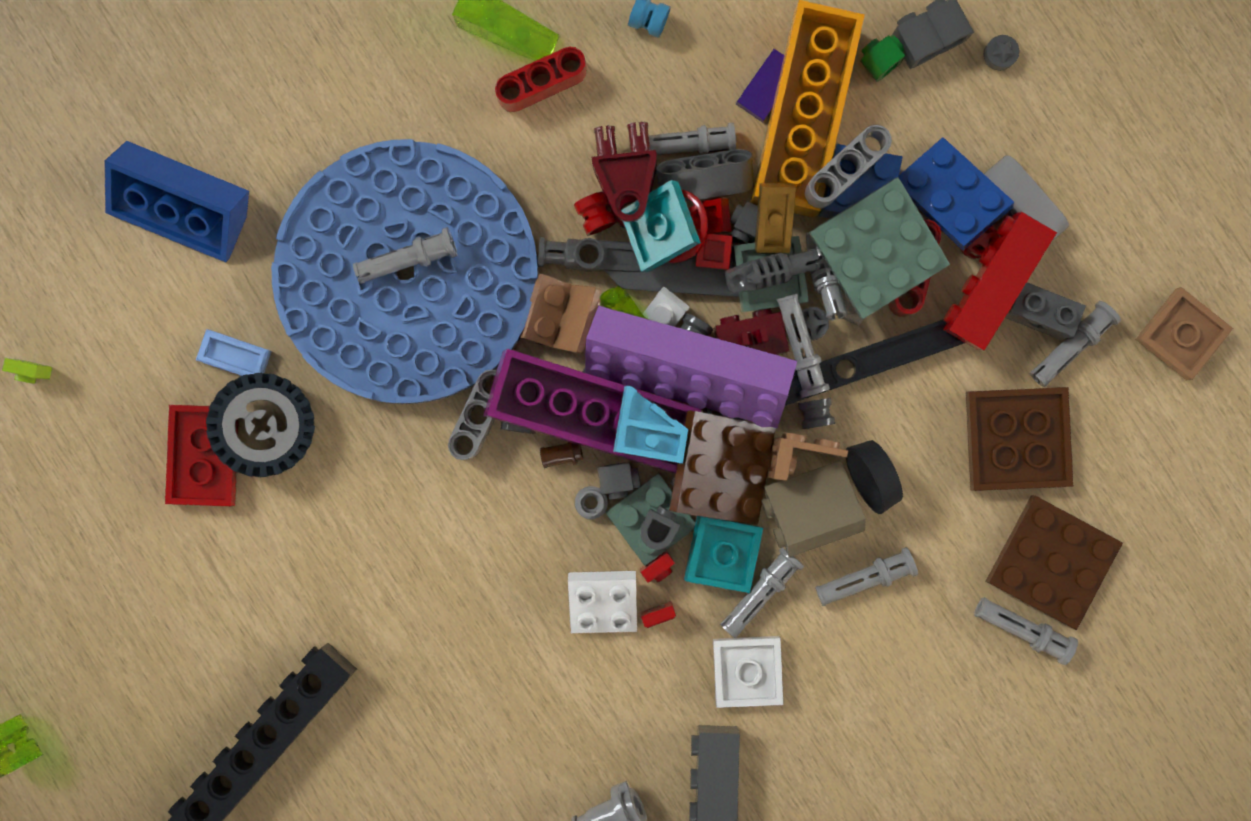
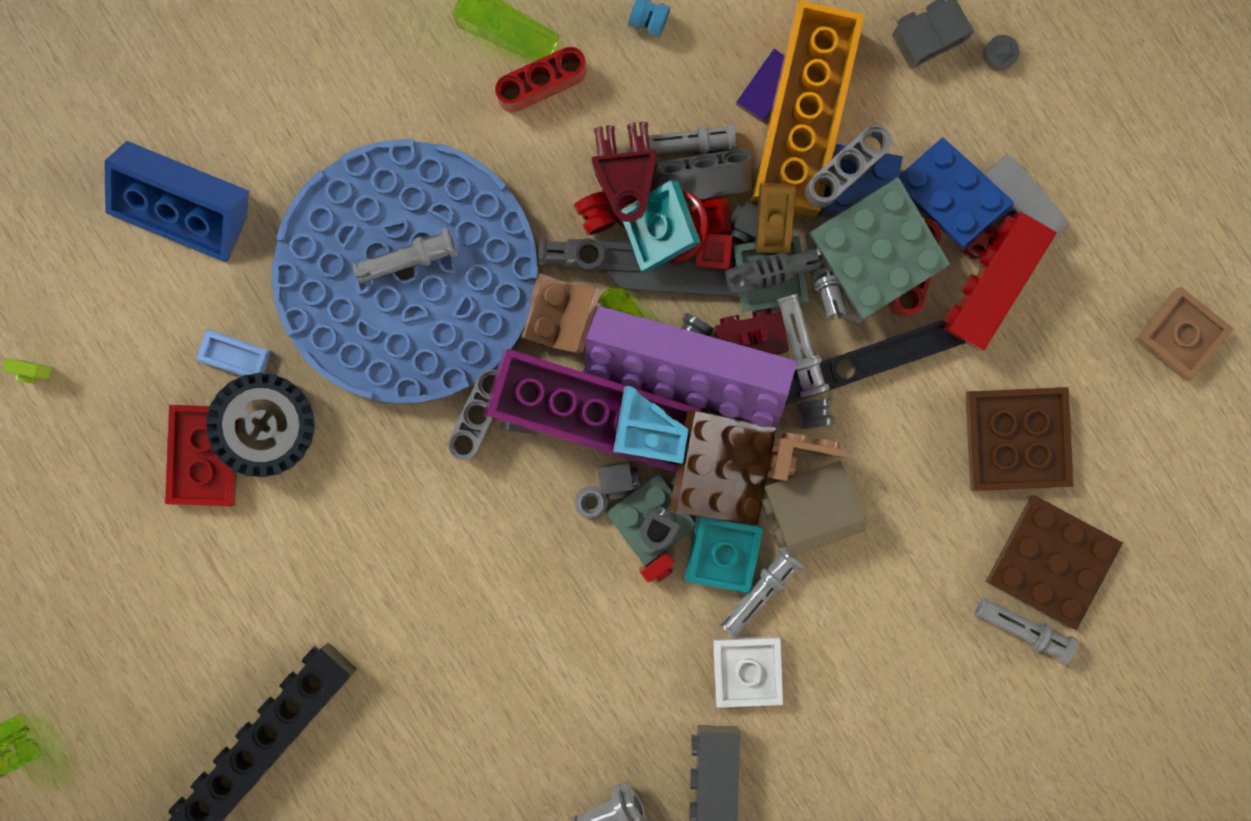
reddish brown pin [540,442,583,469] -> none
white plate [568,571,637,633] -> none
red tile [640,601,676,628] -> none
white plate [642,287,690,327] -> none
dark grey wheel [793,307,829,342] -> none
light grey pin [815,547,918,606] -> none
black tyre [845,440,903,514] -> none
green plate [860,35,905,82] -> none
dark grey brick [1005,282,1086,340] -> none
light grey pin [1029,301,1121,388] -> none

